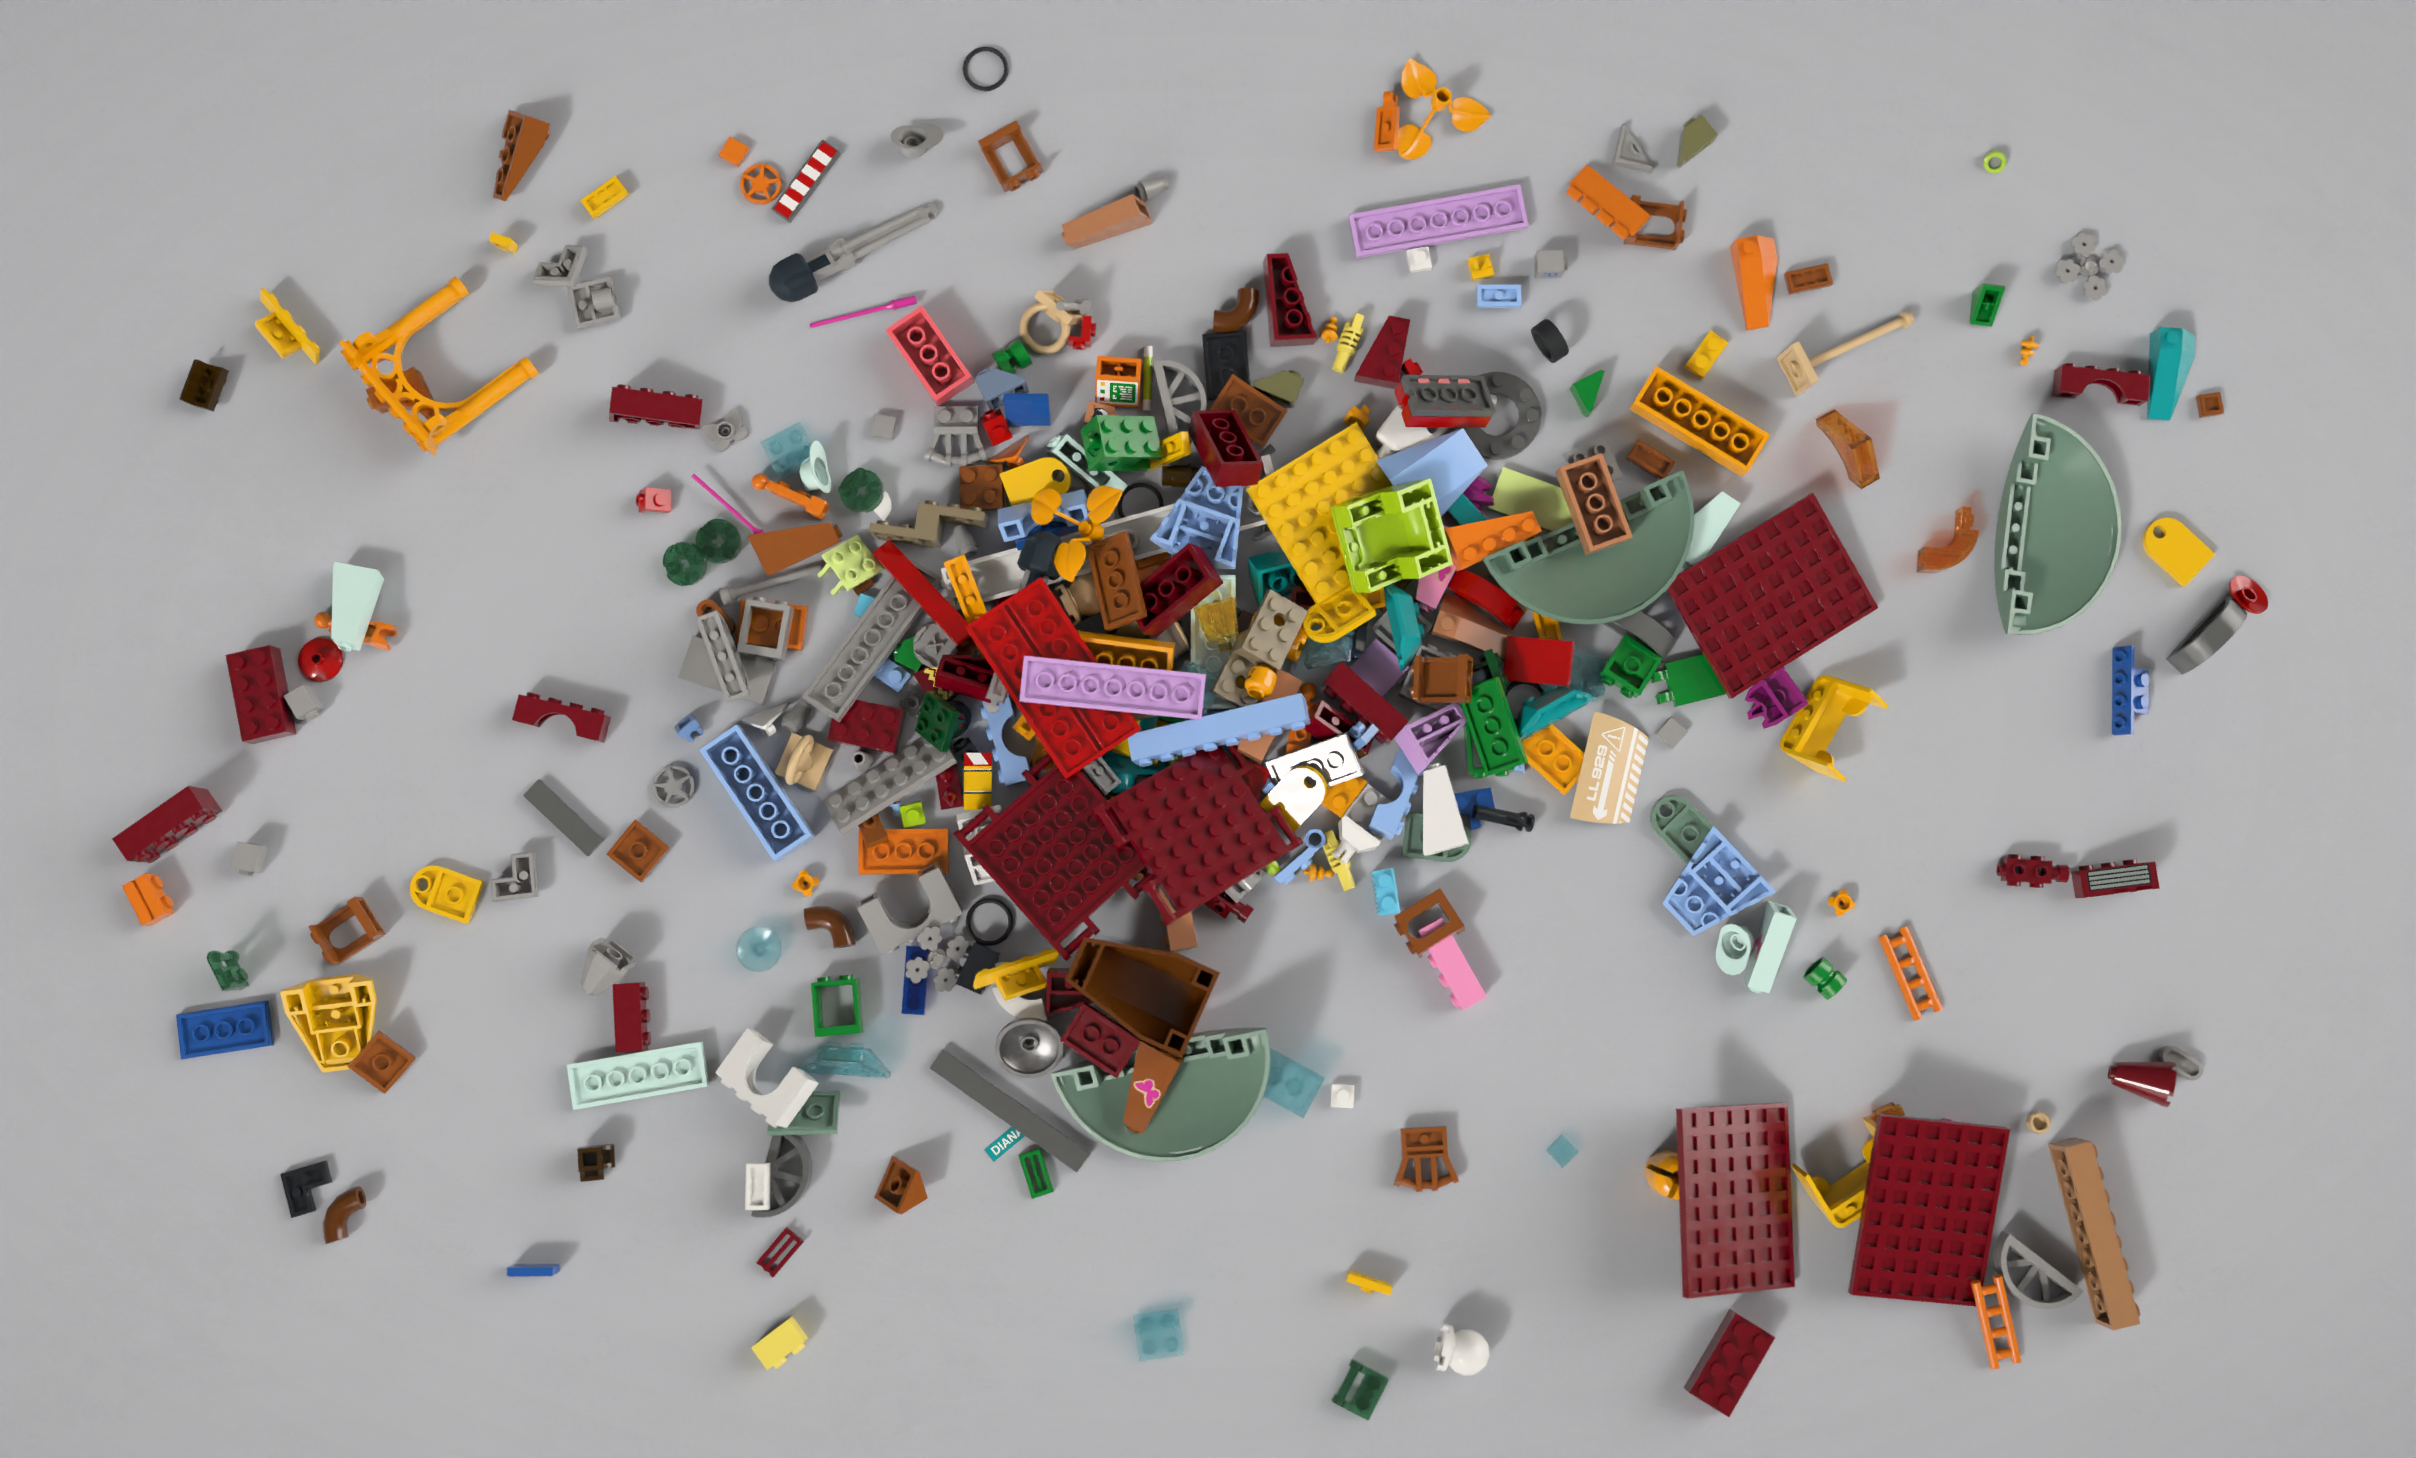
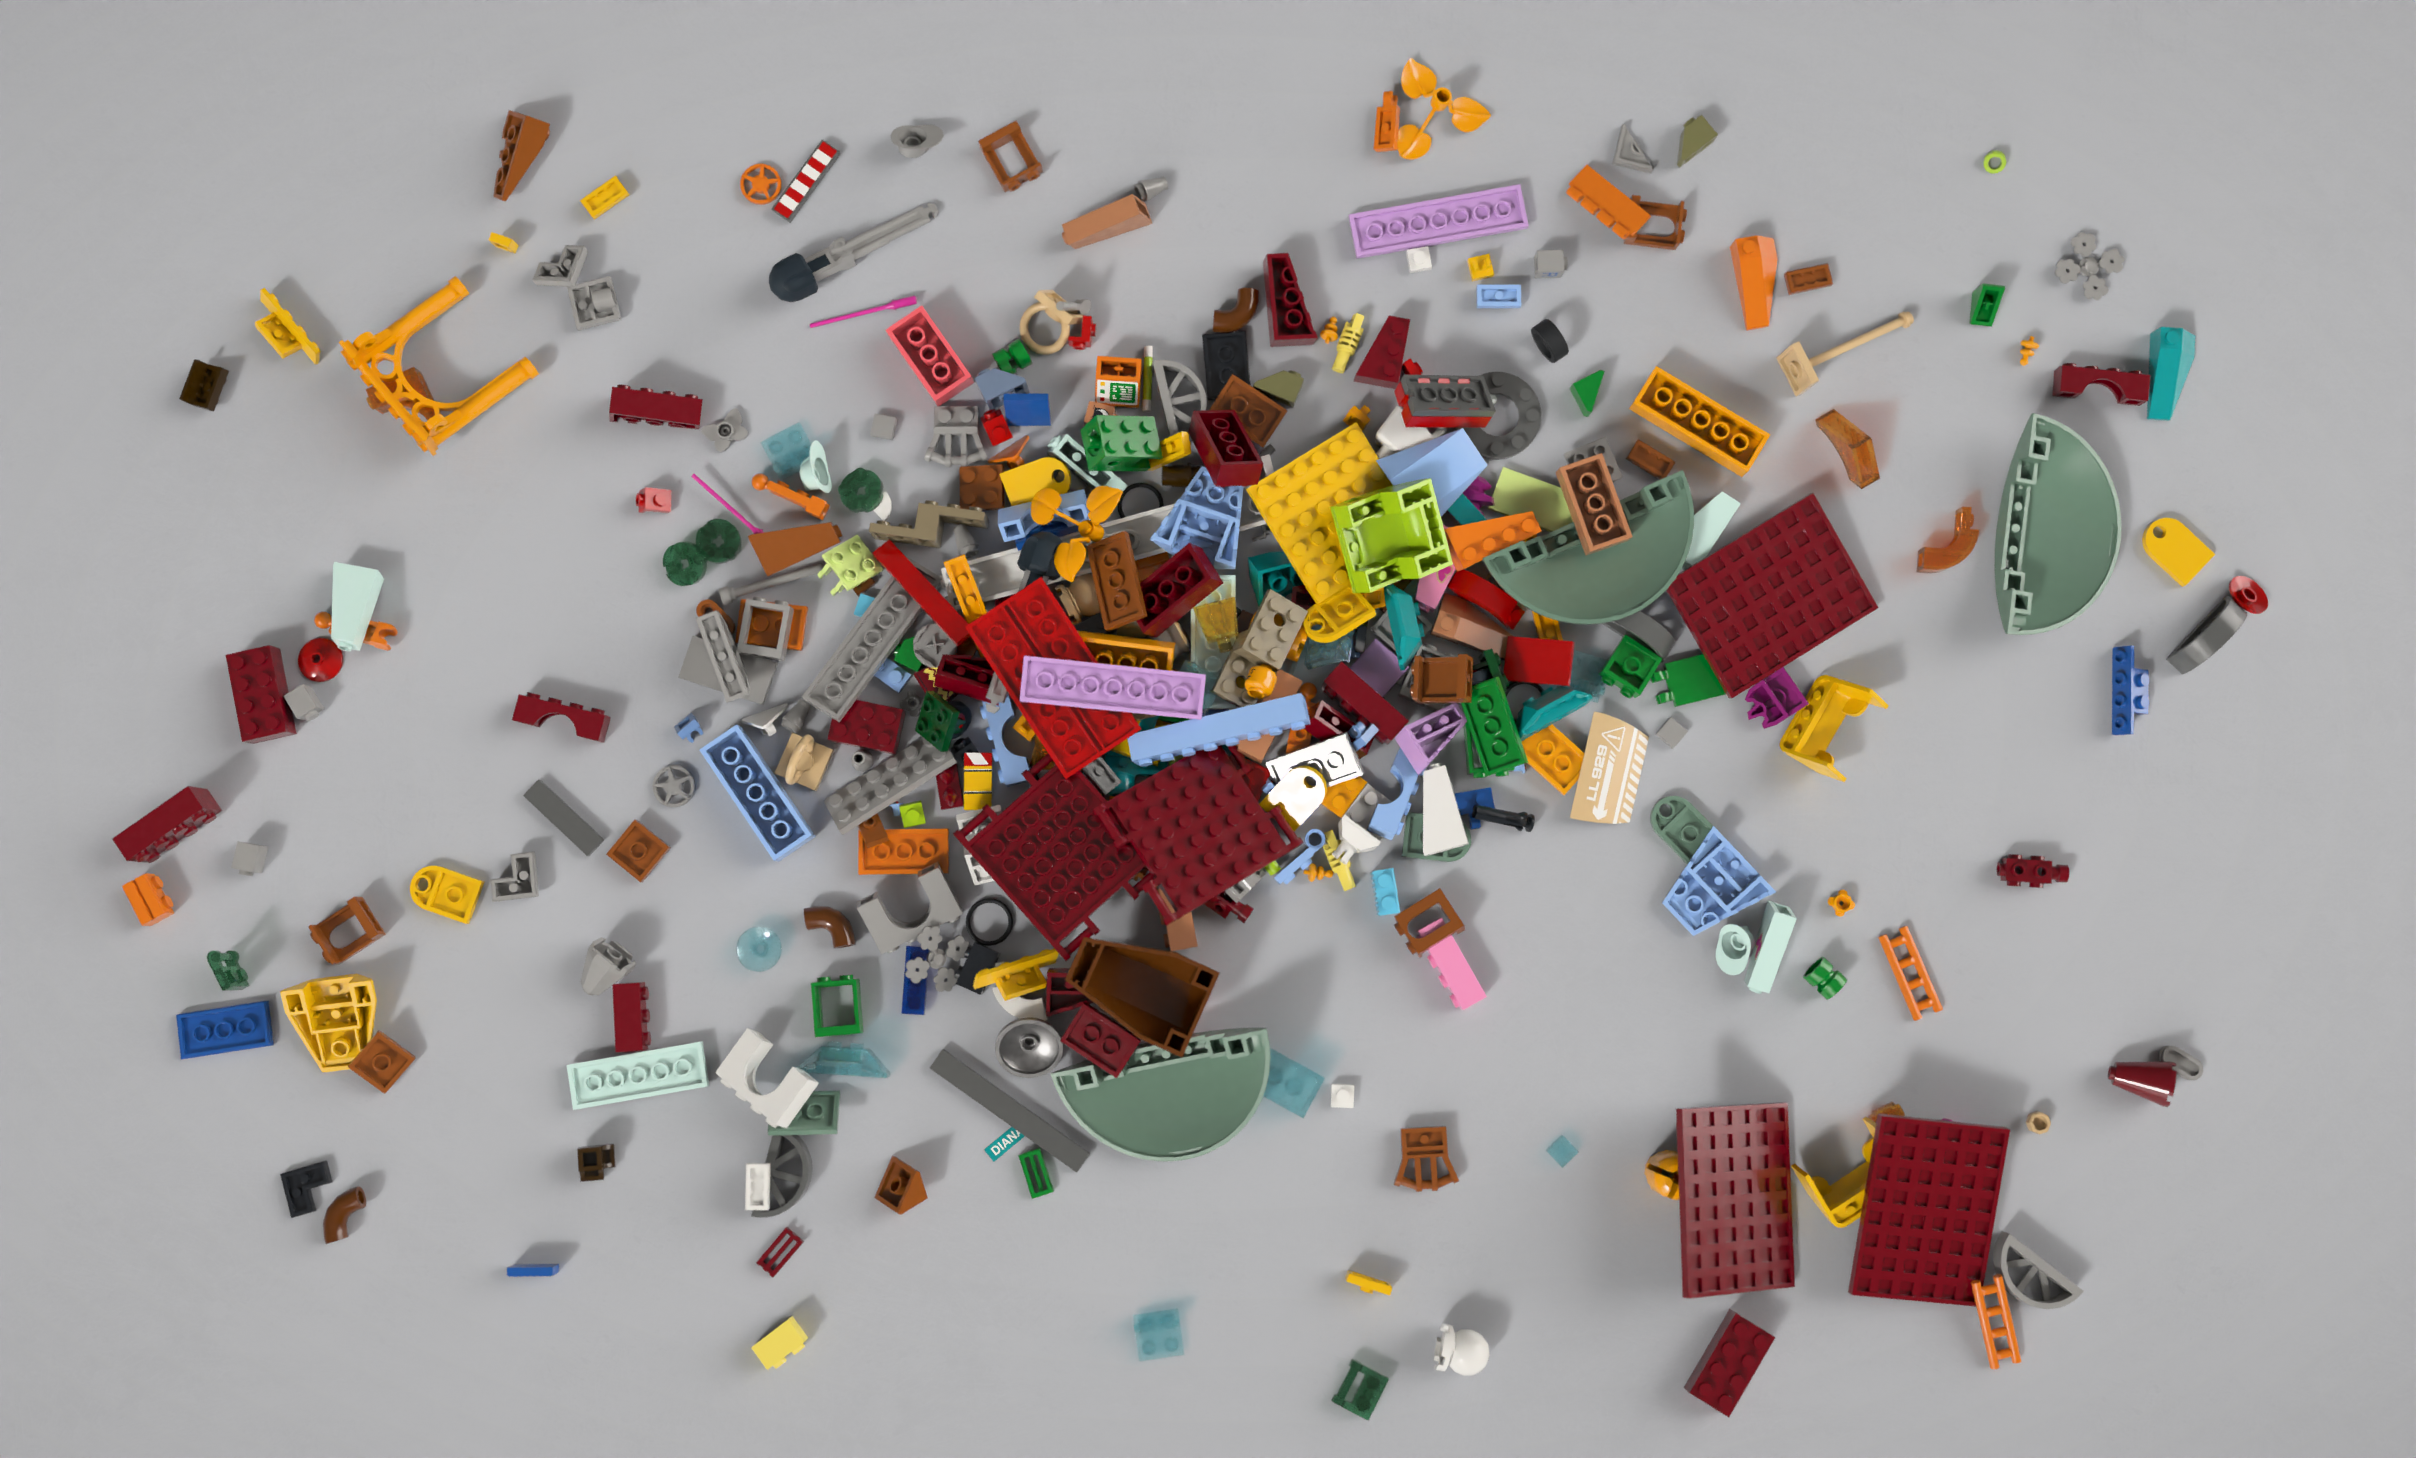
orange tile [719,136,750,168] -> none
light orange plate [792,870,819,897] -> none
black tyre [963,47,1009,91] -> none
dark orange slope [1123,1040,1184,1134] -> none
yellow plate [1684,330,1728,379] -> none
medium nougat brick [2048,1138,2140,1330] -> none
wedge [2071,859,2160,898] -> none
dark orange tile [2196,392,2224,418] -> none

